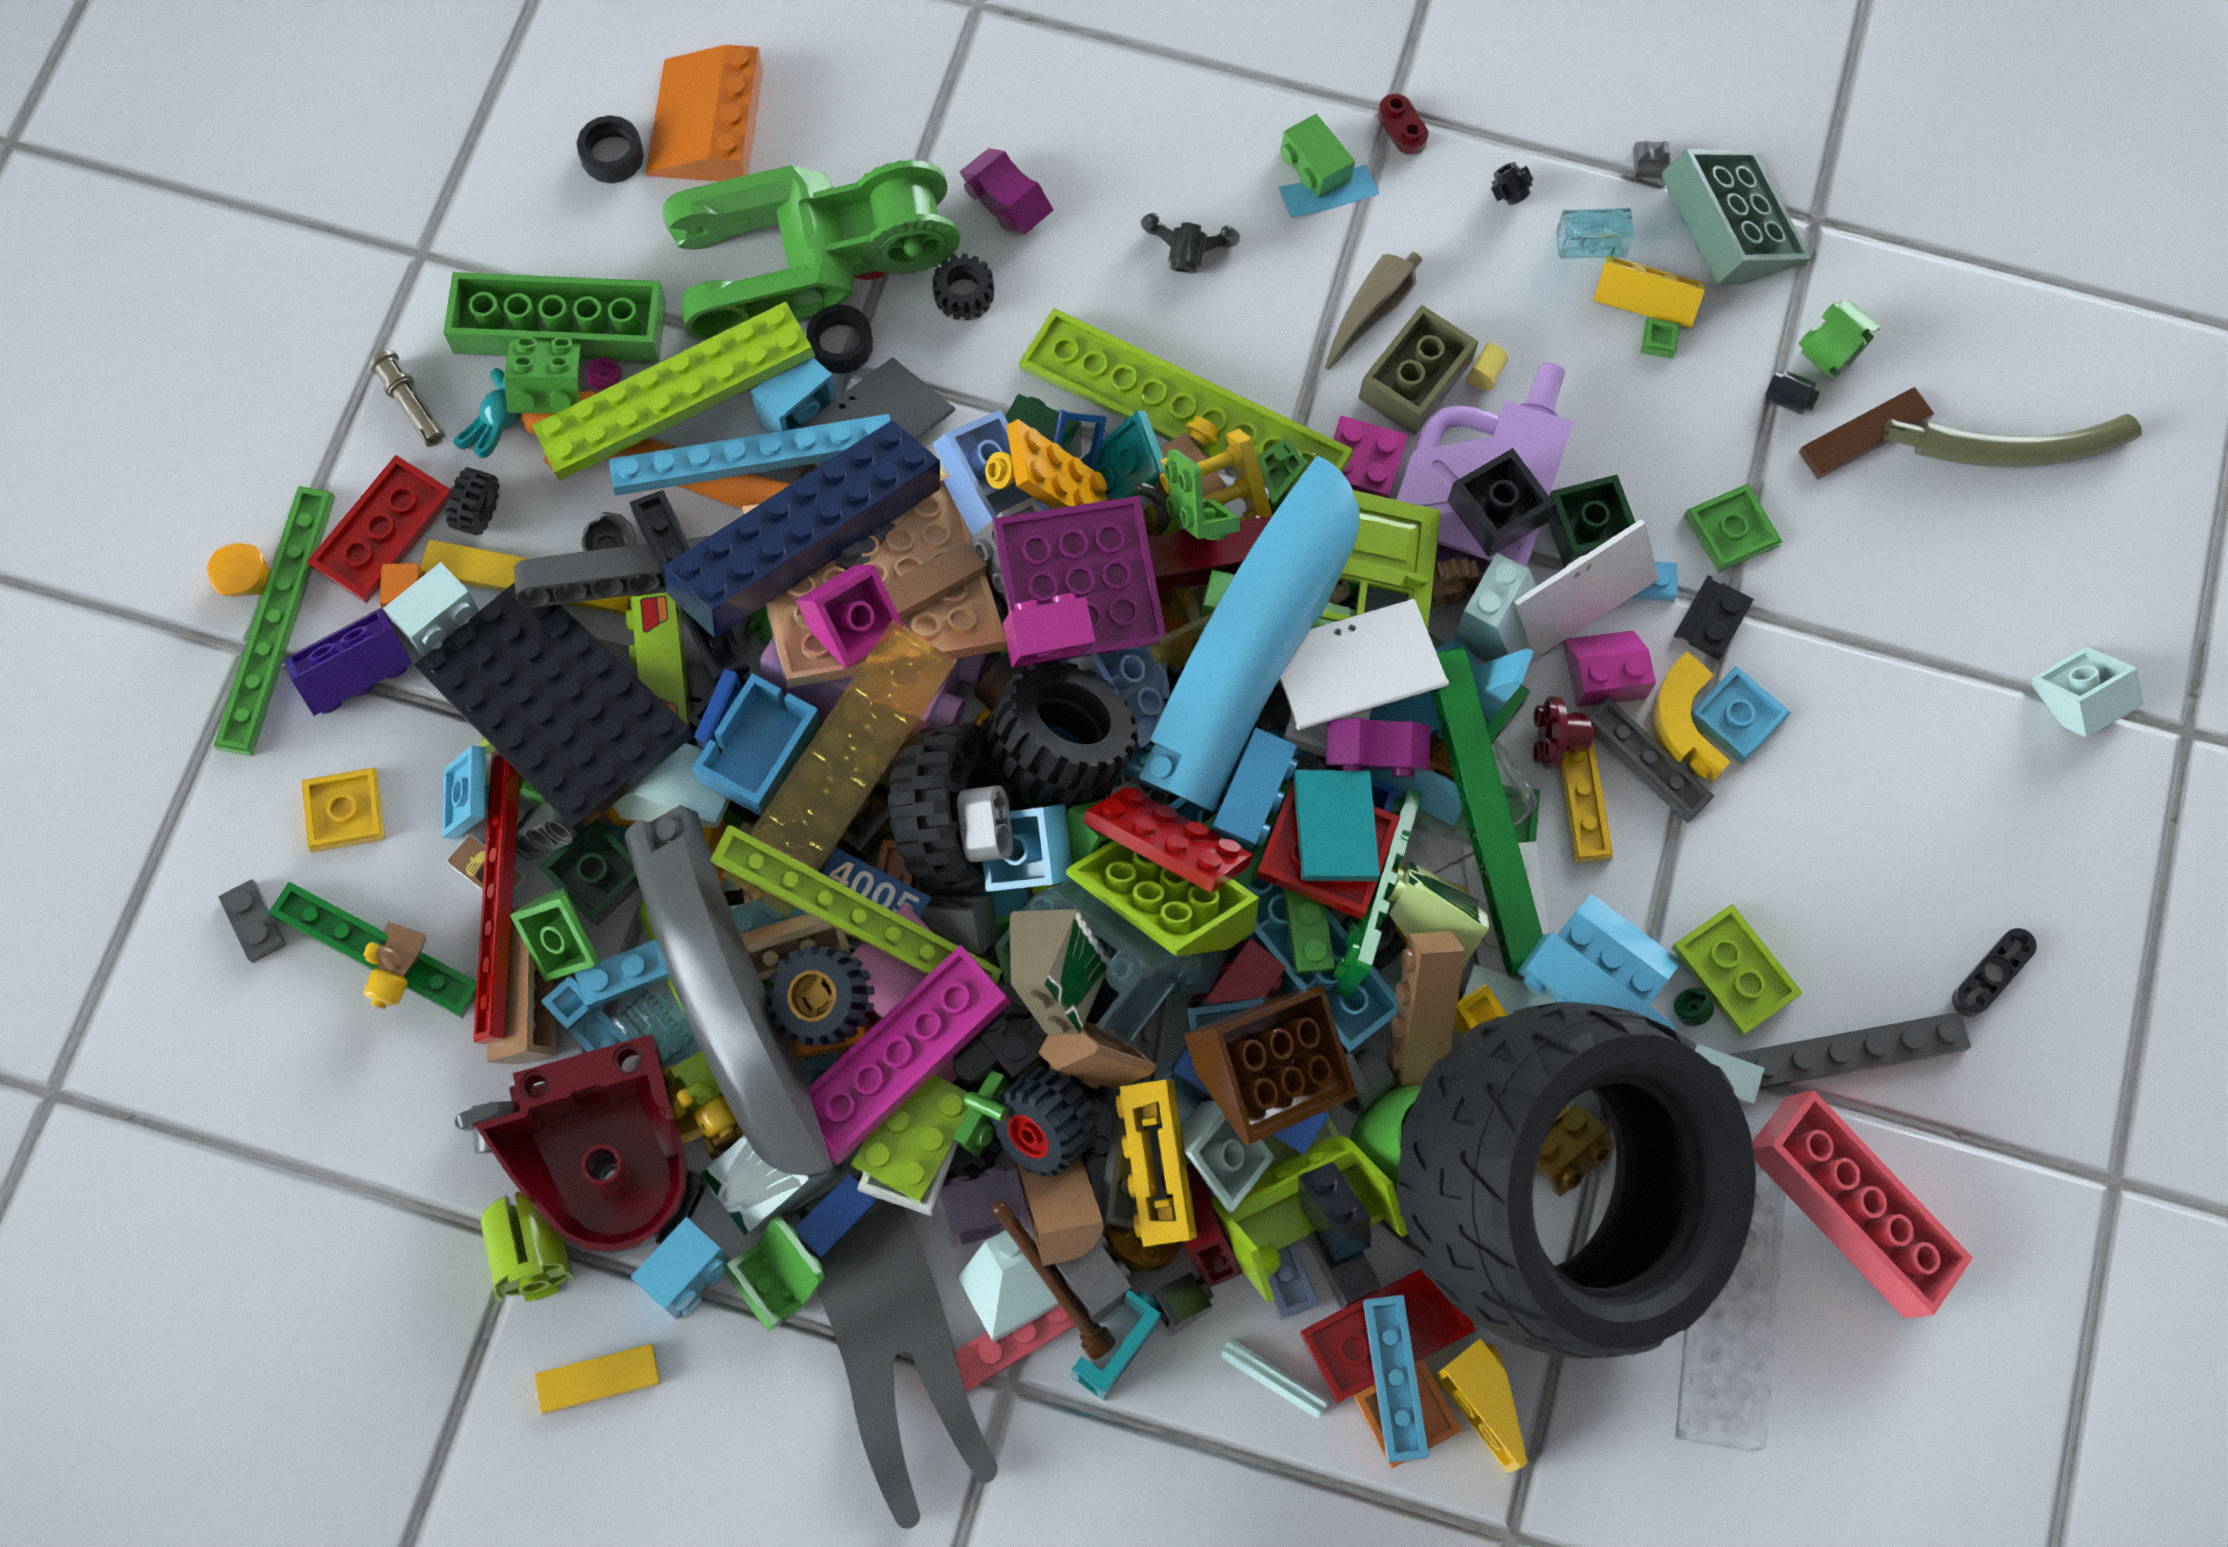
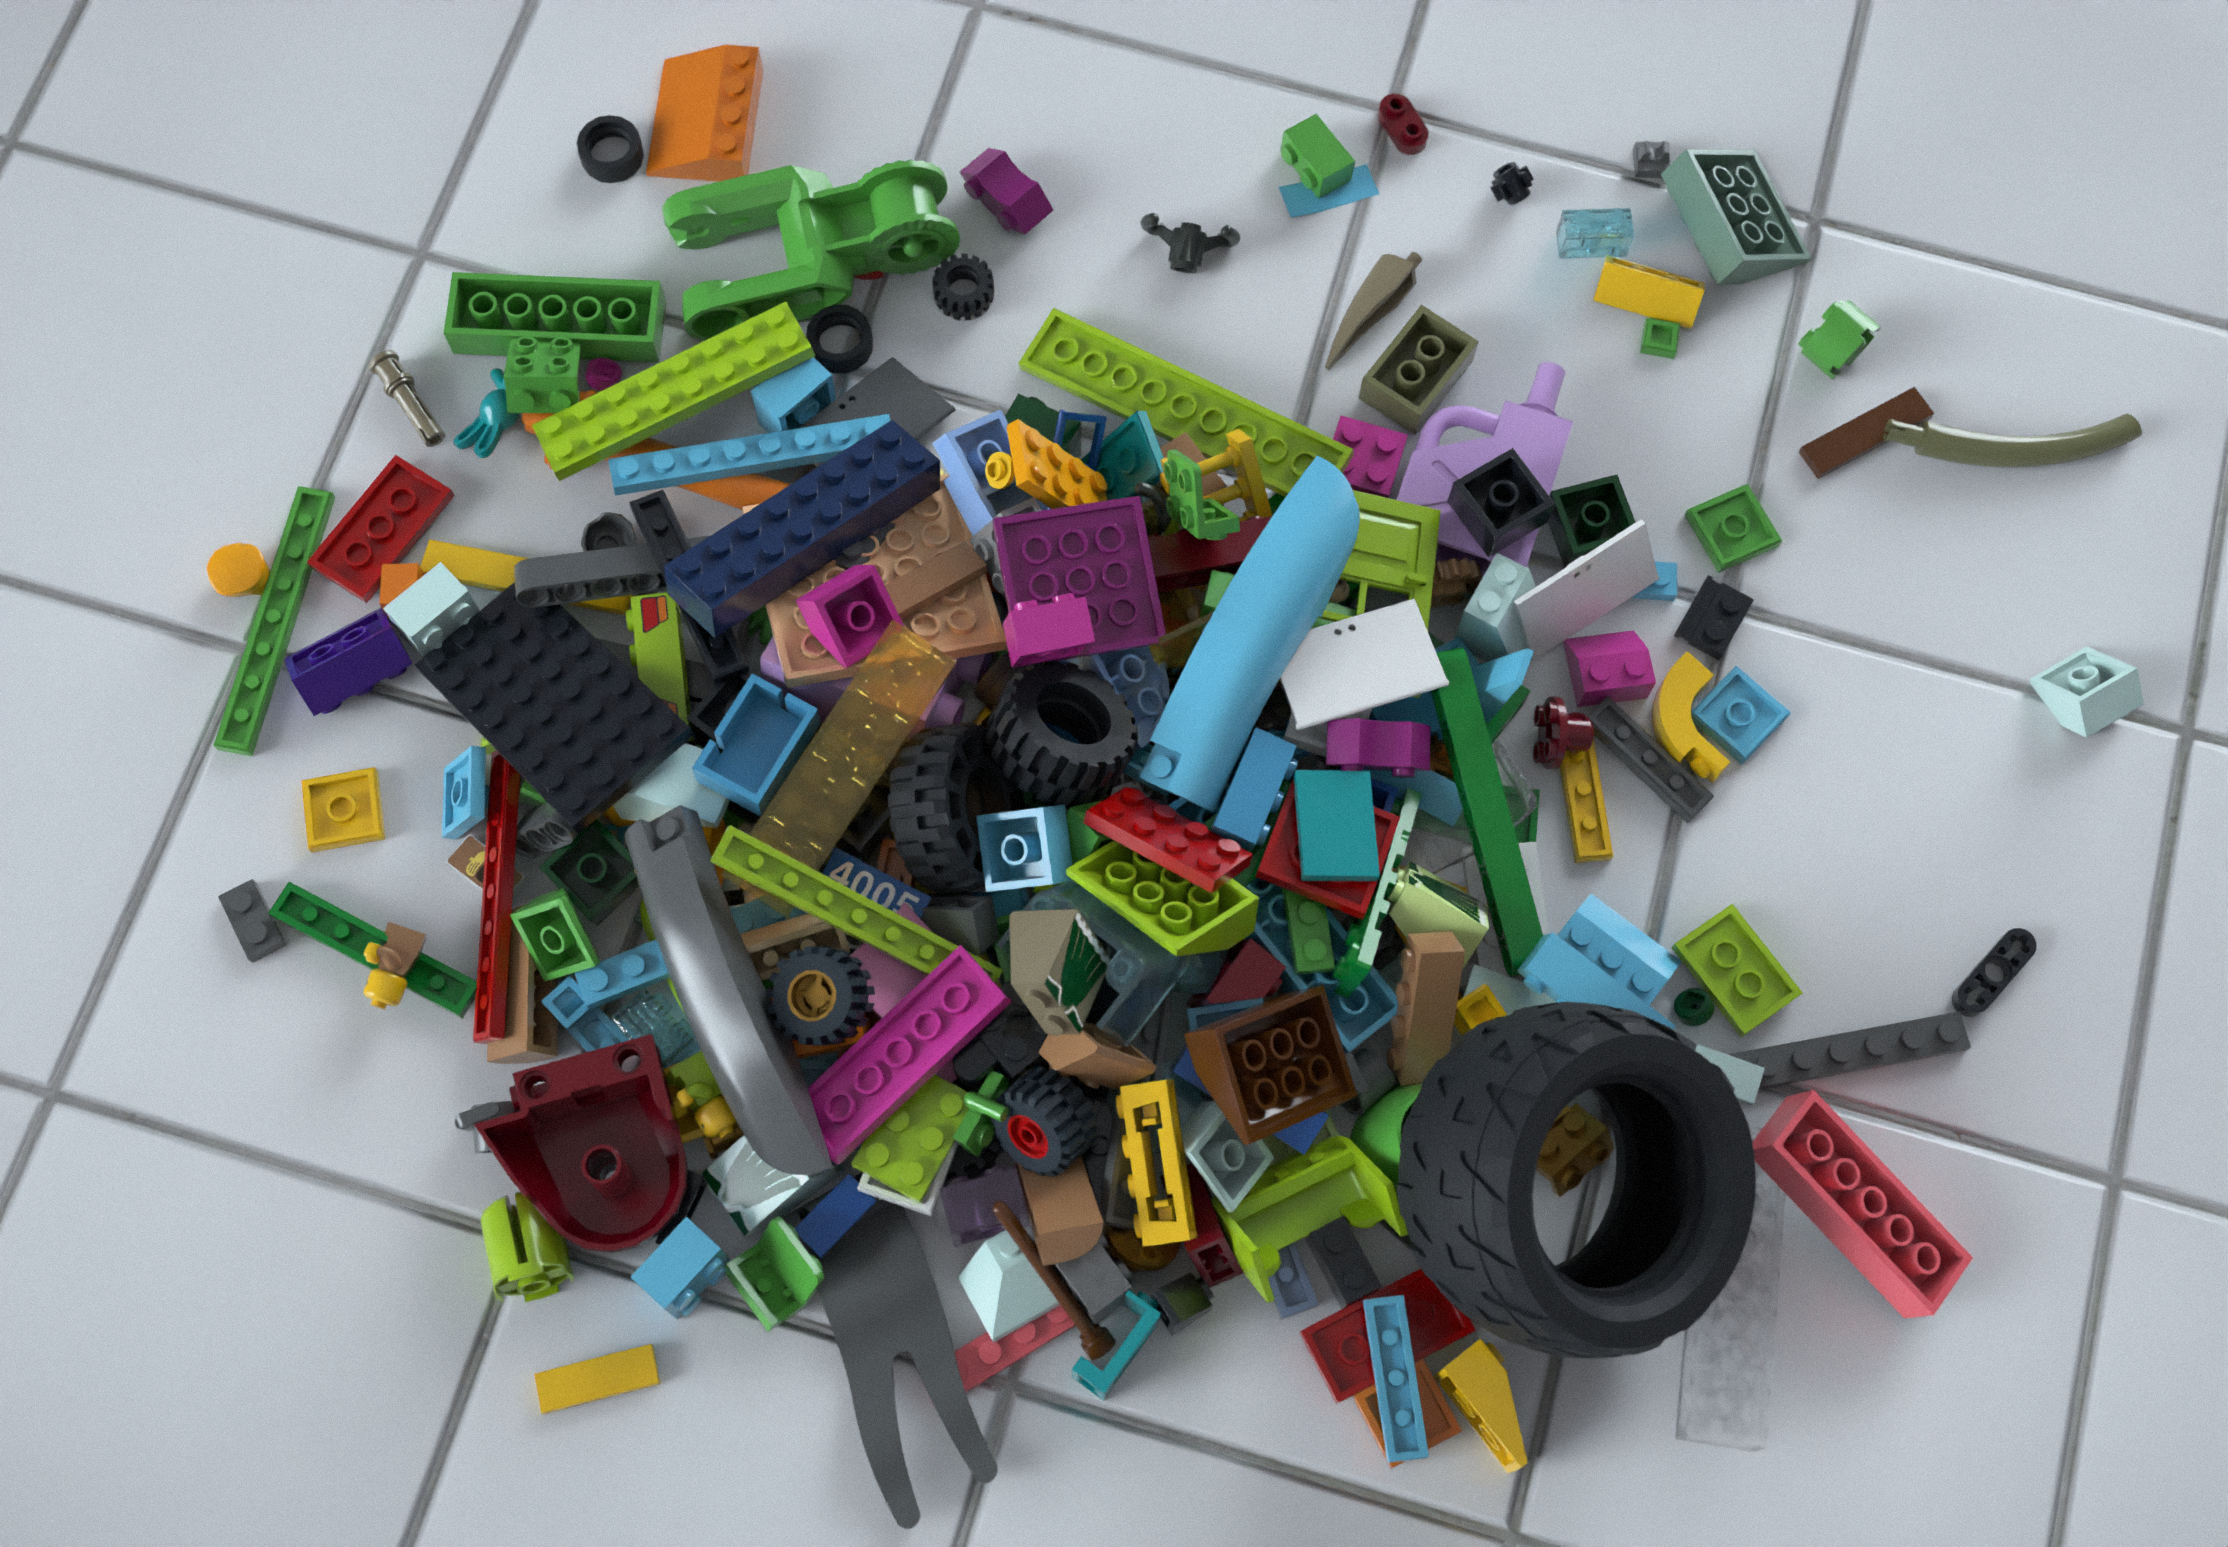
black tyre [446,467,500,536] -> none
blue tile [694,669,742,749] -> none
light grey beam [957,786,1013,863] -> none
yellow plate [1185,416,1220,448] -> none
light aqua axle [1220,1339,1328,1418] -> none
bright green piece [1258,437,1308,506] -> none
black brick [1298,1162,1371,1261] -> none
light yellow brick [1466,342,1508,391] -> none
black brick [1765,370,1820,415] -> none

